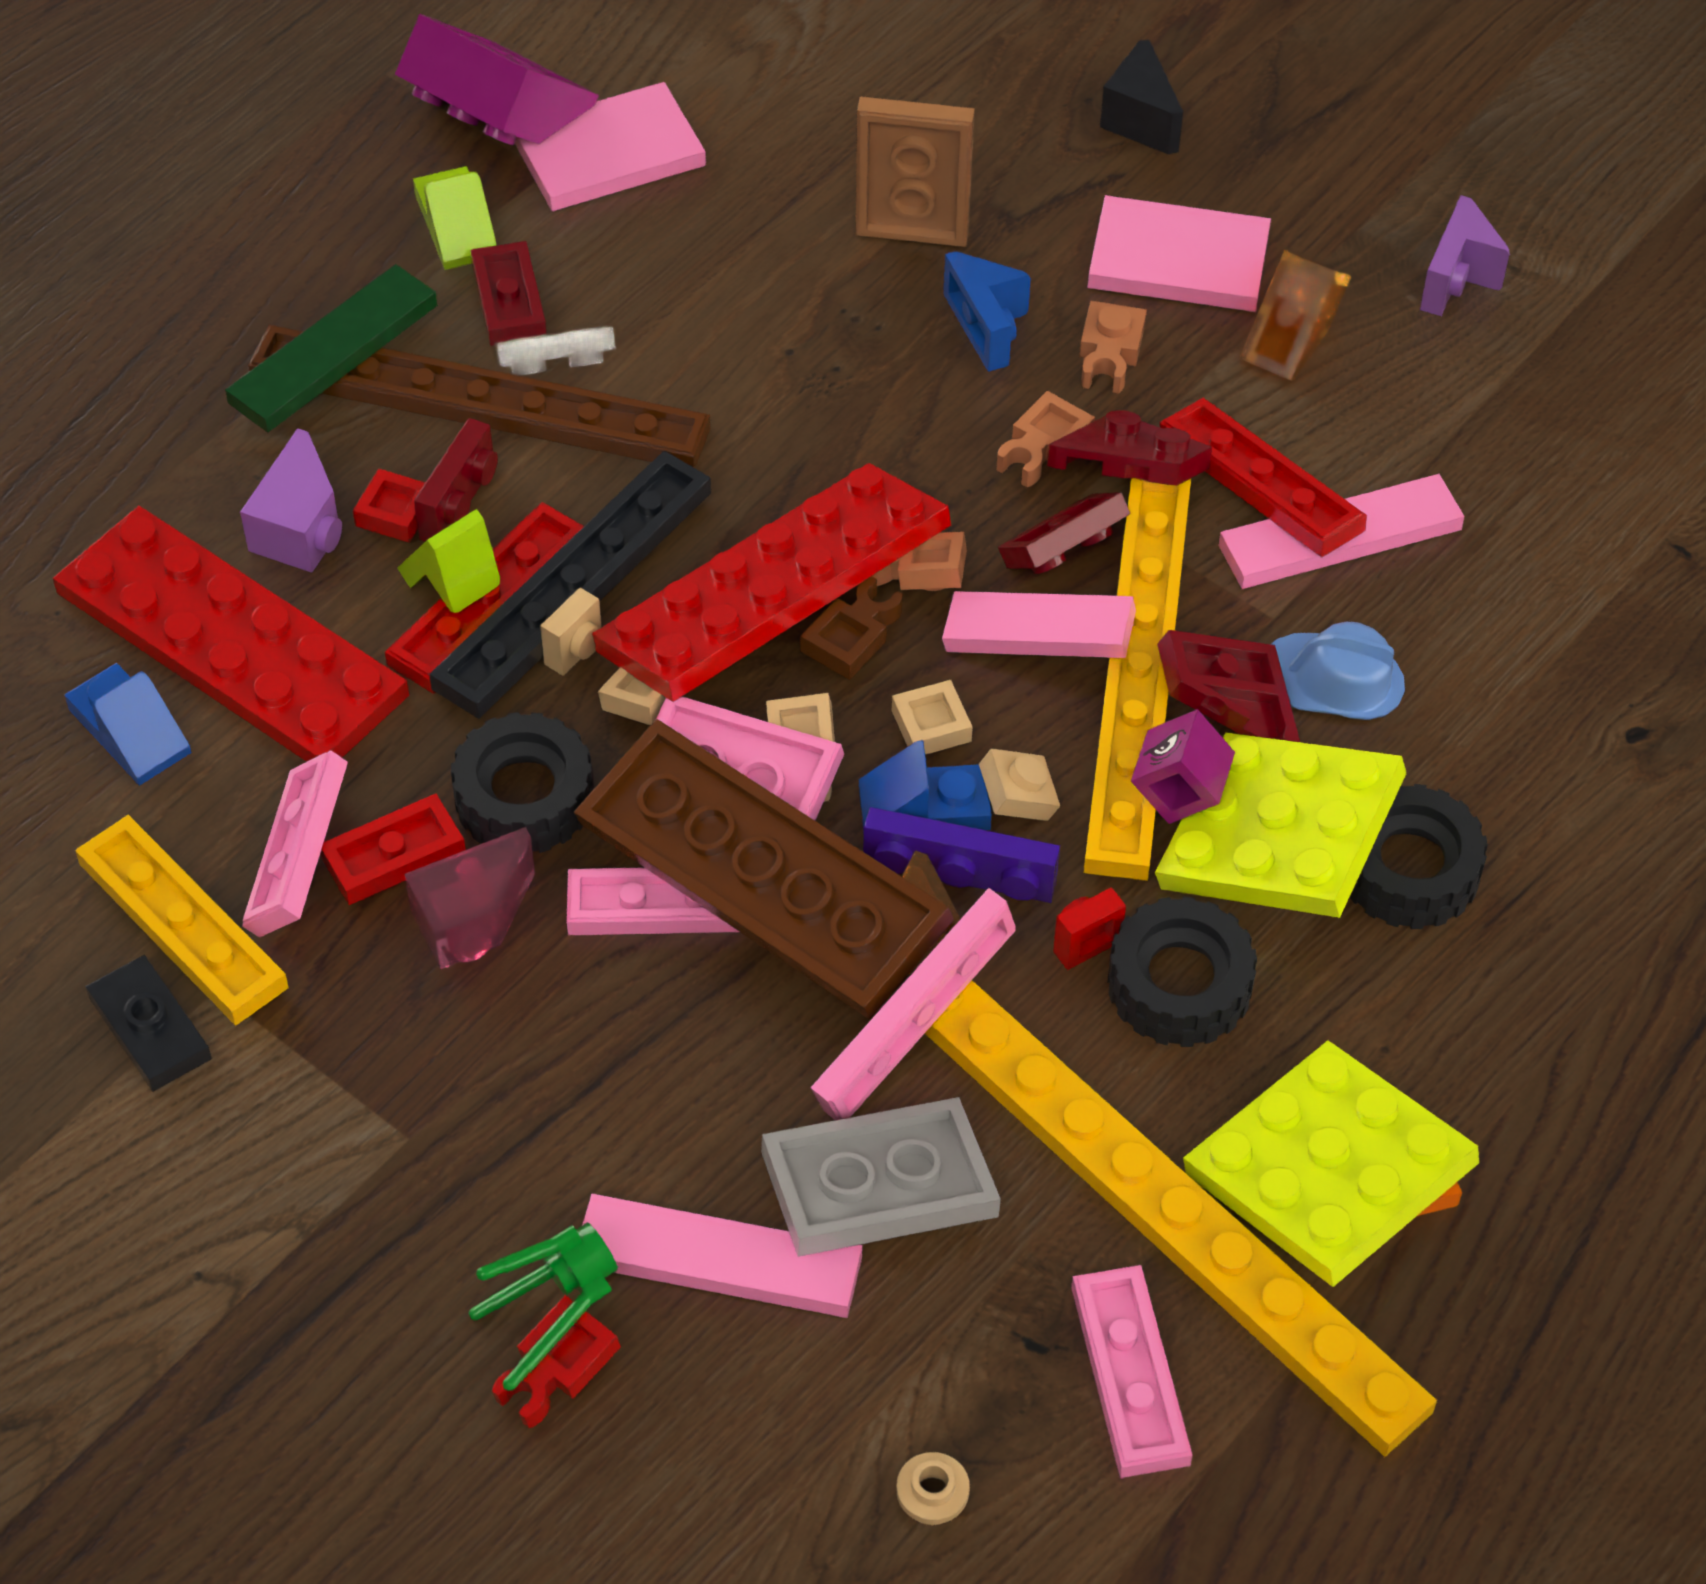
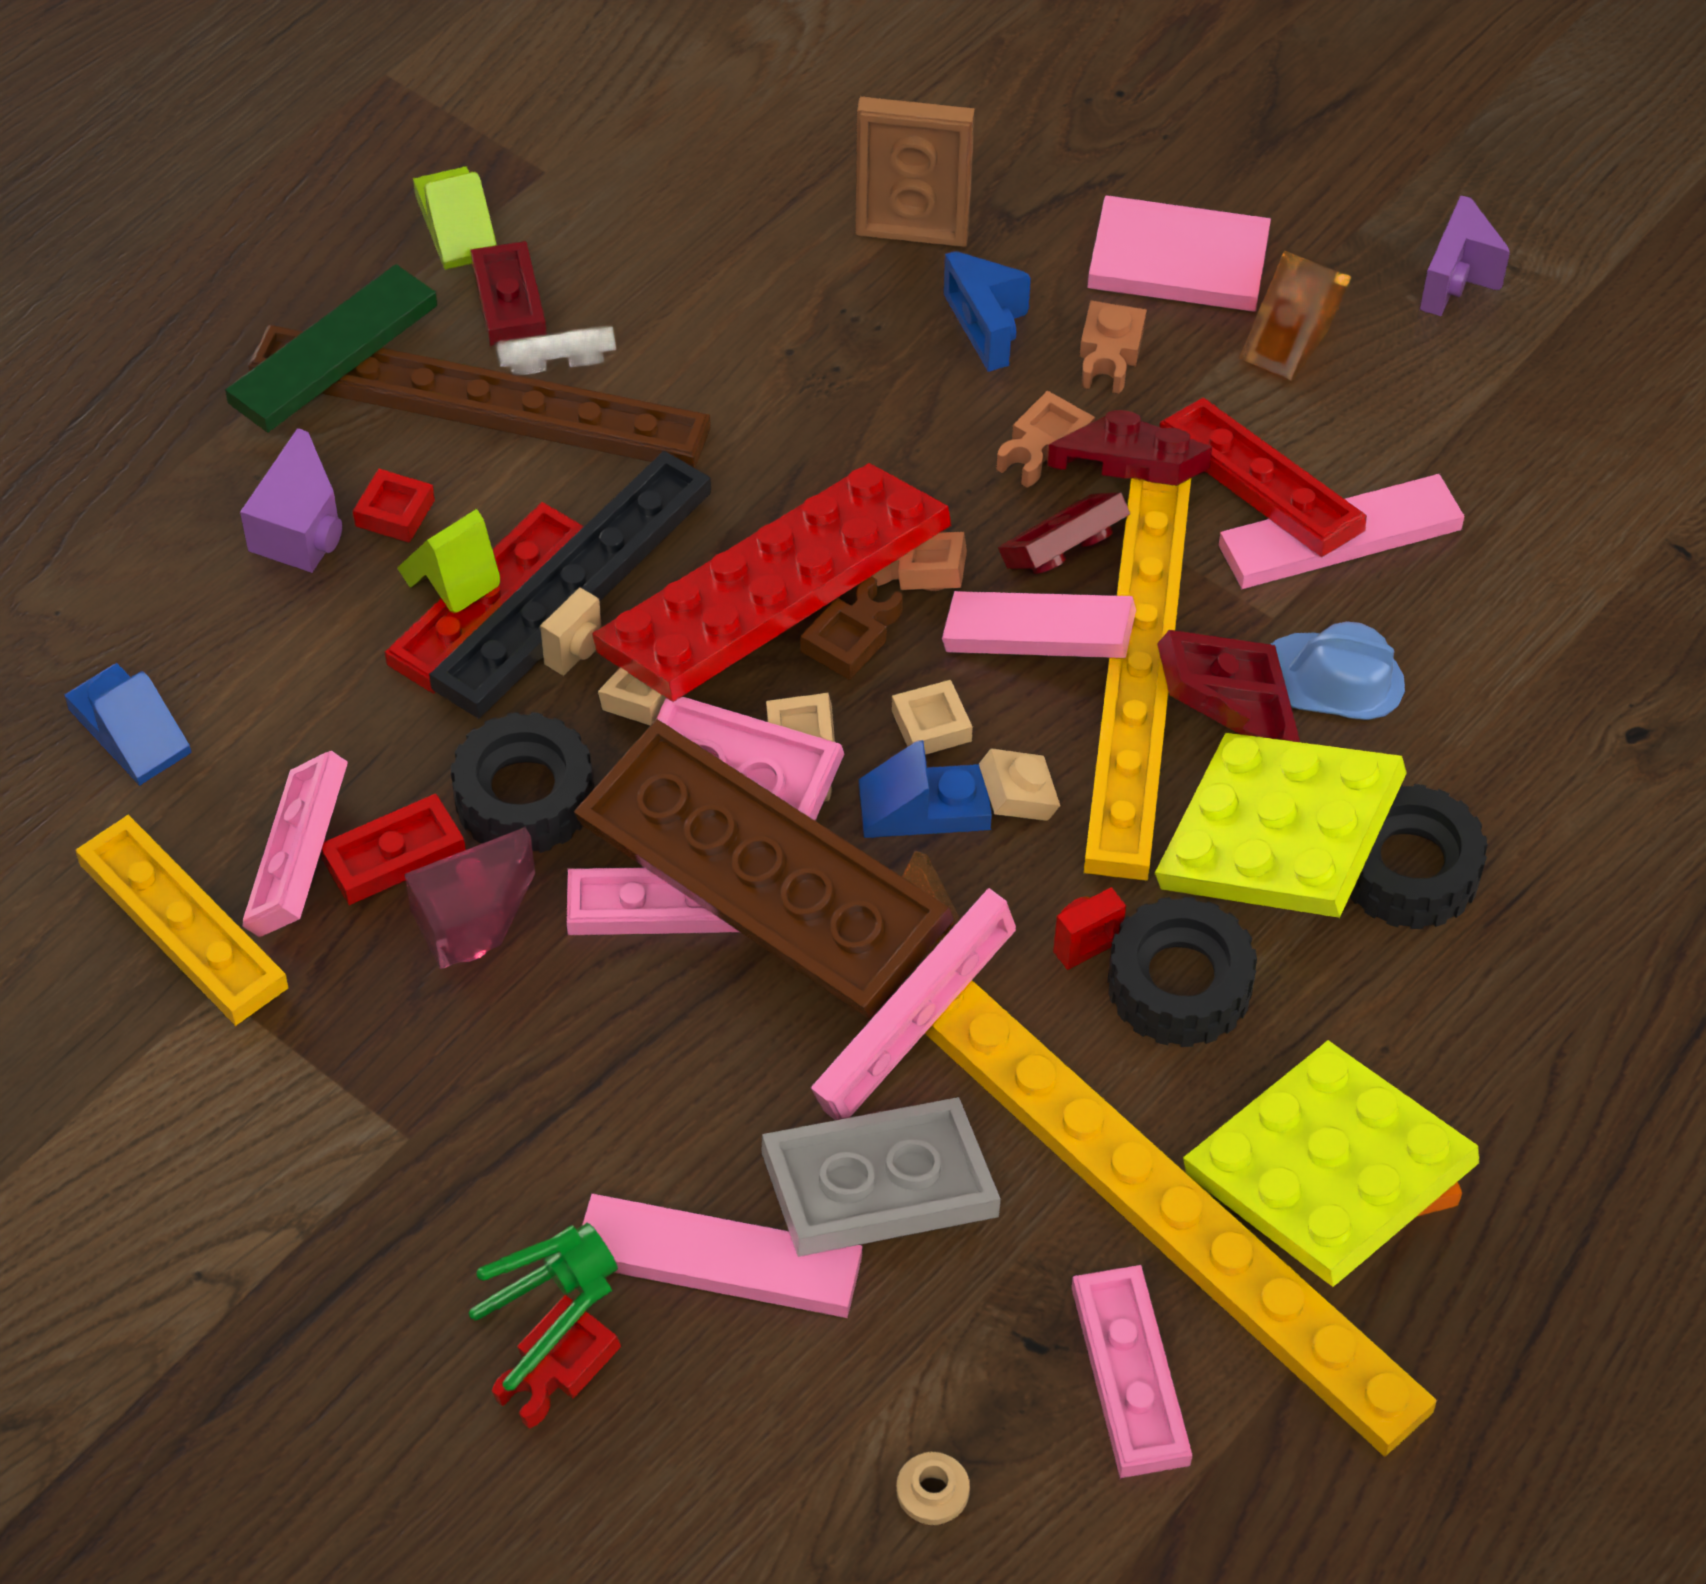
red plate [53,505,409,762] -> none
black plate [85,955,212,1092] -> none
magenta slope [395,13,599,145] -> none
dark red plate [414,418,498,542] -> none
bright pink tile [515,82,706,211] -> none
dark purple plate [863,807,1060,903] -> none
black slope [1100,39,1183,154] -> none
magenta brick [1131,709,1235,824] -> none

